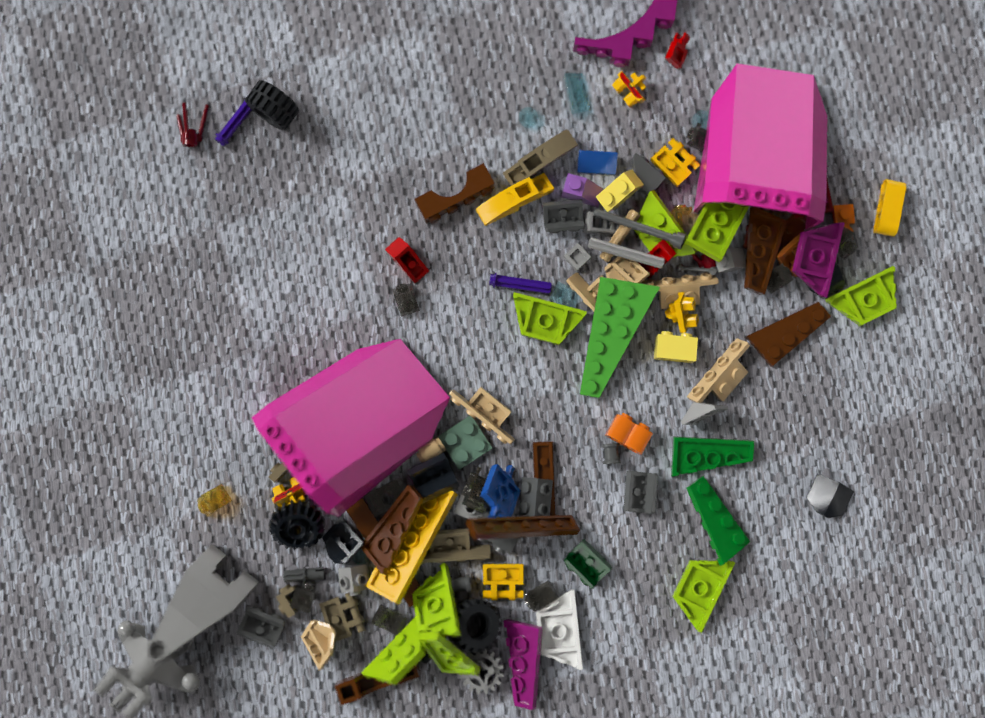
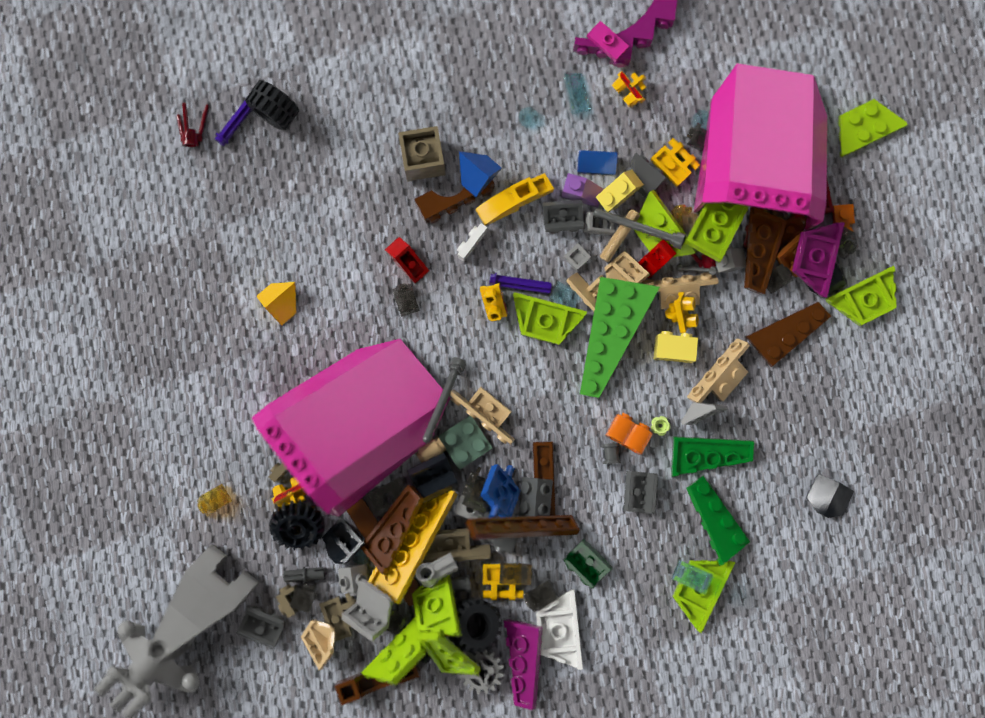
dark tan slope [502,129,578,186] -> none
light grey axle [588,238,665,269] -> none
red plate [665,32,690,69] -> none
yellow beam [873,179,906,237] -> none
none -> yellow slope [256,282,296,325]
none -> light grey bracket [341,579,392,642]
none -> dark tan brick [398,126,446,182]
none -> light grey piece [416,553,459,588]
none -> dark grey piece [423,357,466,443]
none -> white plate [457,223,487,262]
none -> blue slope [459,151,502,197]
none -> yellow hips [480,283,508,321]
none -> clear smoke bracket [499,563,533,585]
none -> dark pink plate [587,21,629,62]
none -> yellowish green plate [651,416,670,436]
none -> clear light blue slope [671,560,713,594]
none -> lime wing [838,99,908,158]

